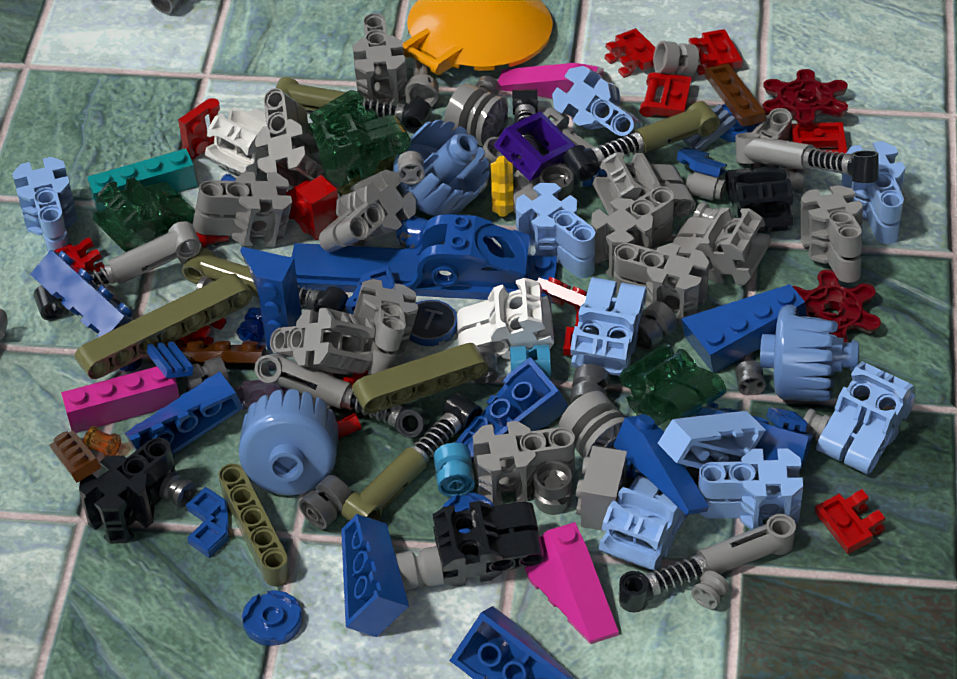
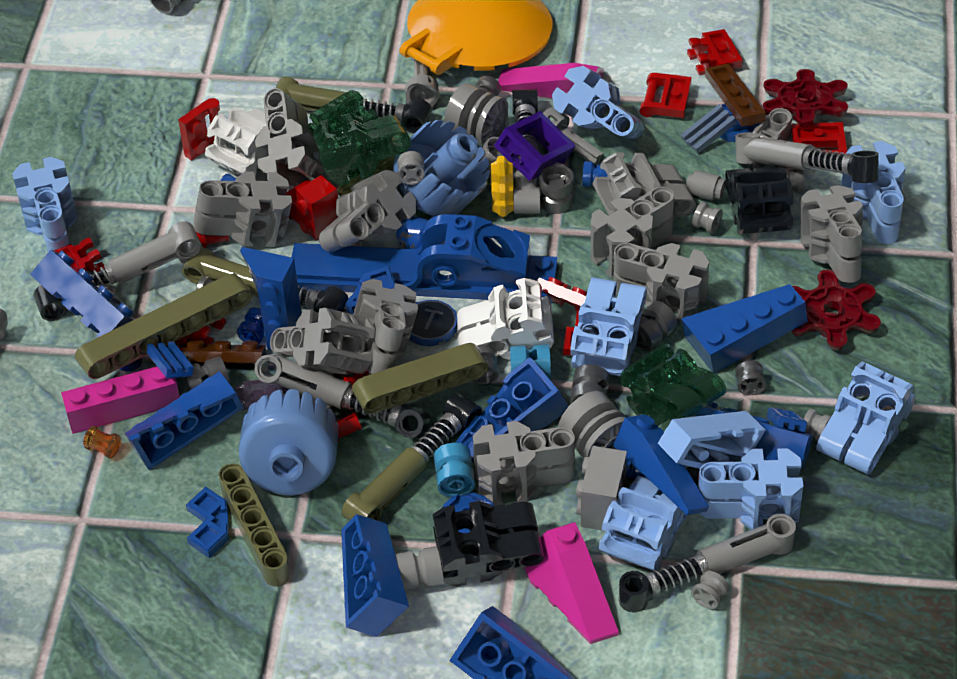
reddish brown plate [49,430,102,483] -> none
black connector [79,438,176,544] -> none
teal wedge [87,148,197,215] -> none
clear green connector [93,177,195,252] -> none
flat silver wheel [159,472,196,508] -> none
blue tile [242,590,303,646] -> none
flat silver wheel [298,475,352,530] -> none
light grey connector [352,13,407,106] -> none
light blue connector [516,183,595,278] -> none
flat silver wheel [534,460,572,515] -> none
piece [563,101,720,182] -> none
red plate [604,28,656,78] -> none
light grey wheel [653,41,699,77] -> none
light grey connector [672,208,771,285] -> none
blue tile [677,147,727,178] -> none
medium blue piece [760,305,859,402] -> none
red plate [815,489,885,554] -> none

